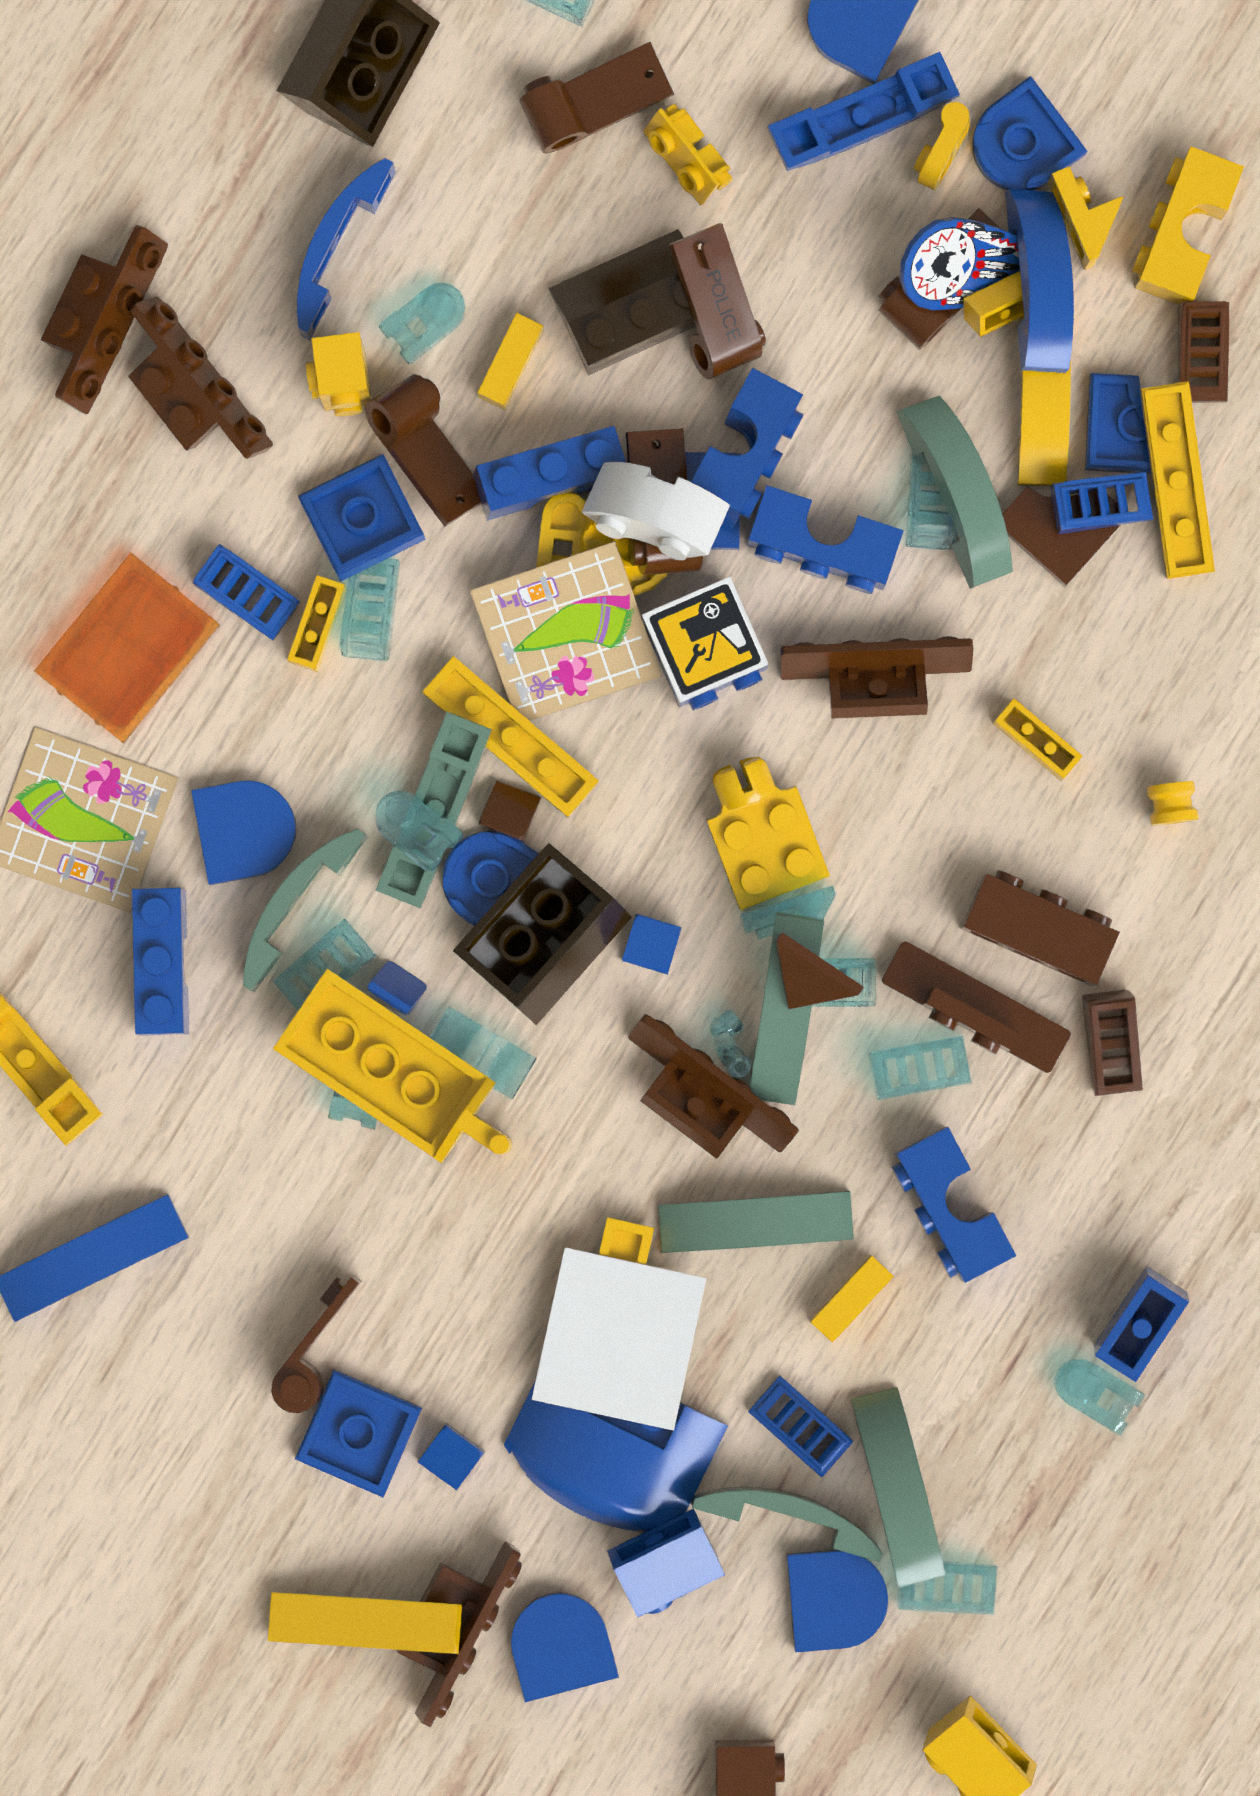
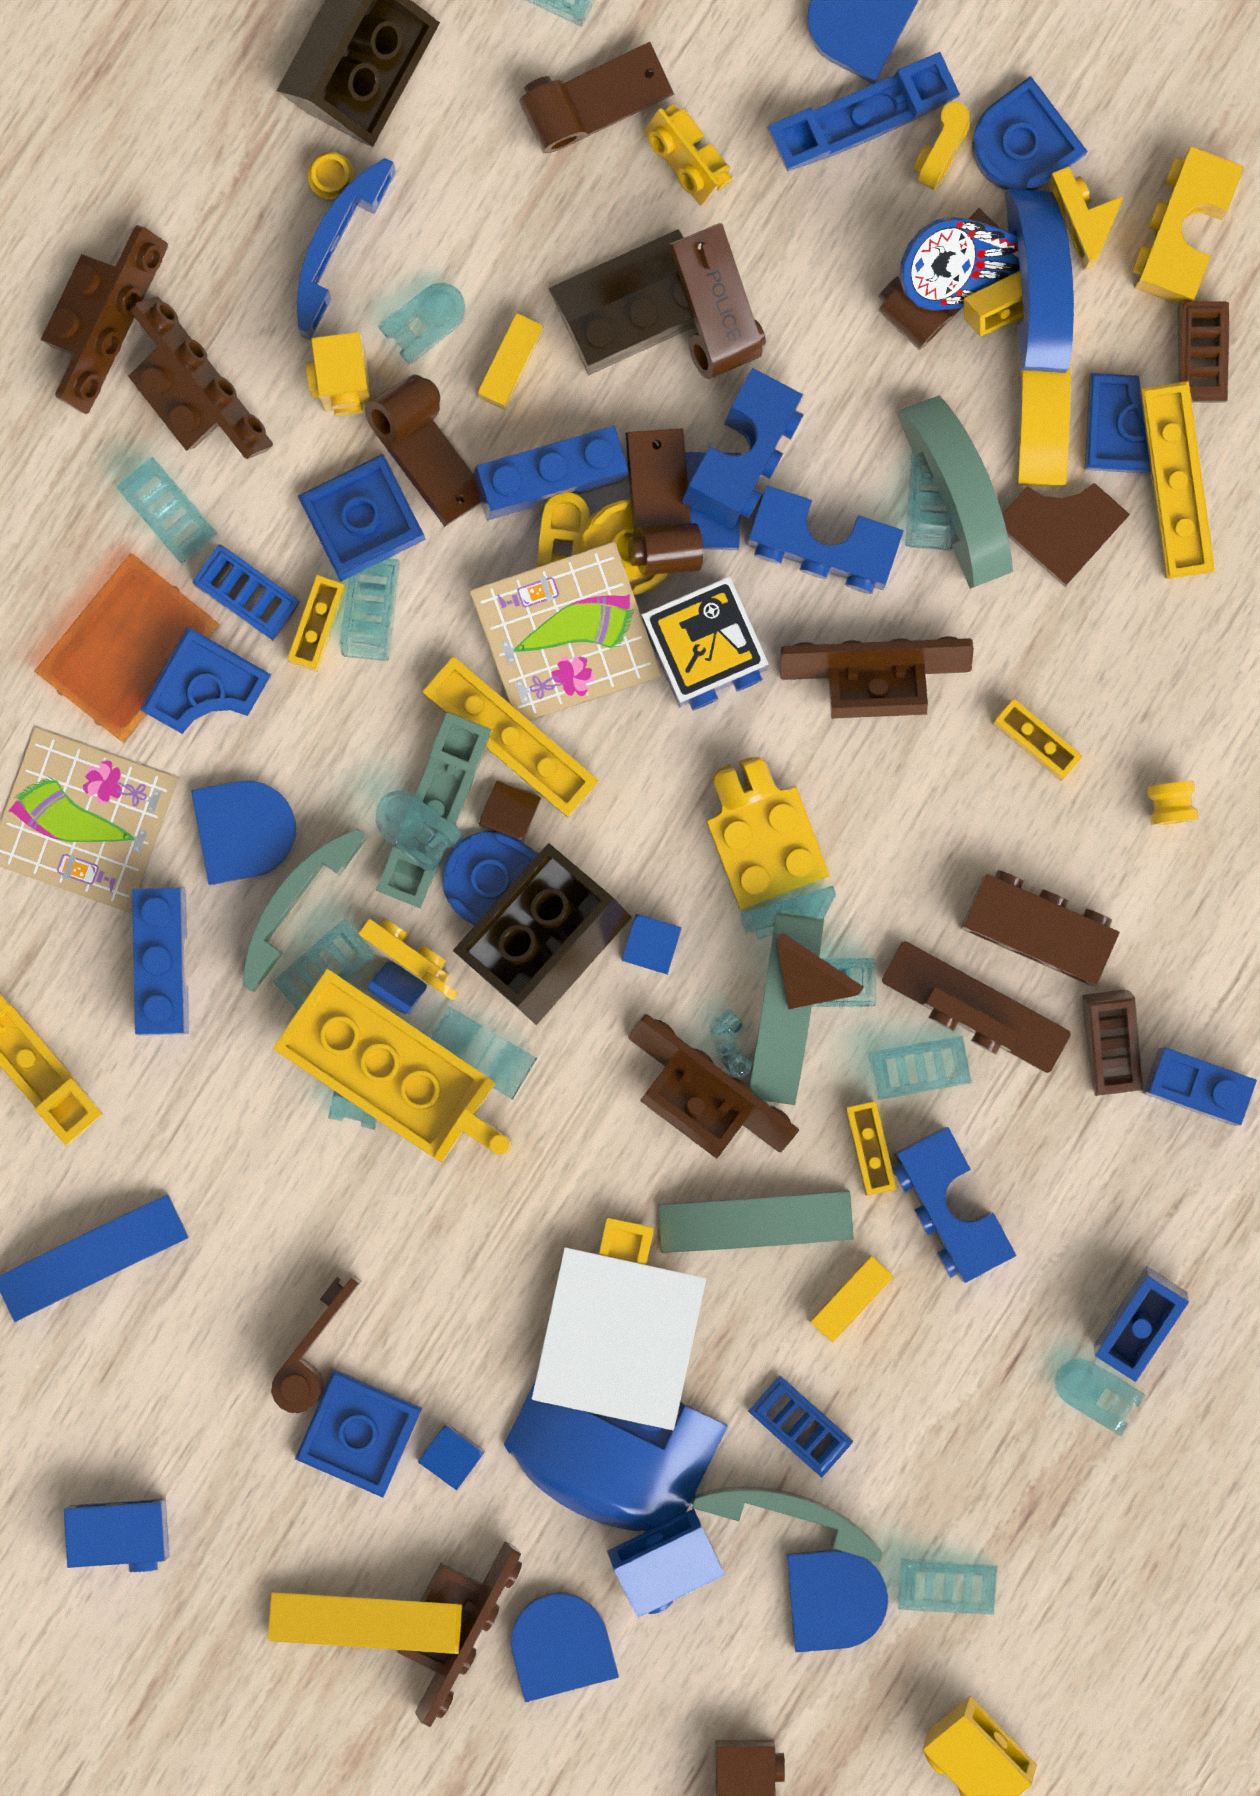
white brick [582,462,730,560] -> none
sand green slope [851,1387,946,1588] -> none
blue slope [1050,472,1153,535] -> none
none -> blue brick [64,1499,170,1572]
none -> clear light blue slope [116,457,218,564]
none -> blue tile [139,626,272,734]
none -> yellow plate [307,152,355,201]
none -> yellow hinge [359,917,458,1001]
none -> yellow piece [845,1101,897,1196]
none -> blue brick [1143,1047,1257,1126]

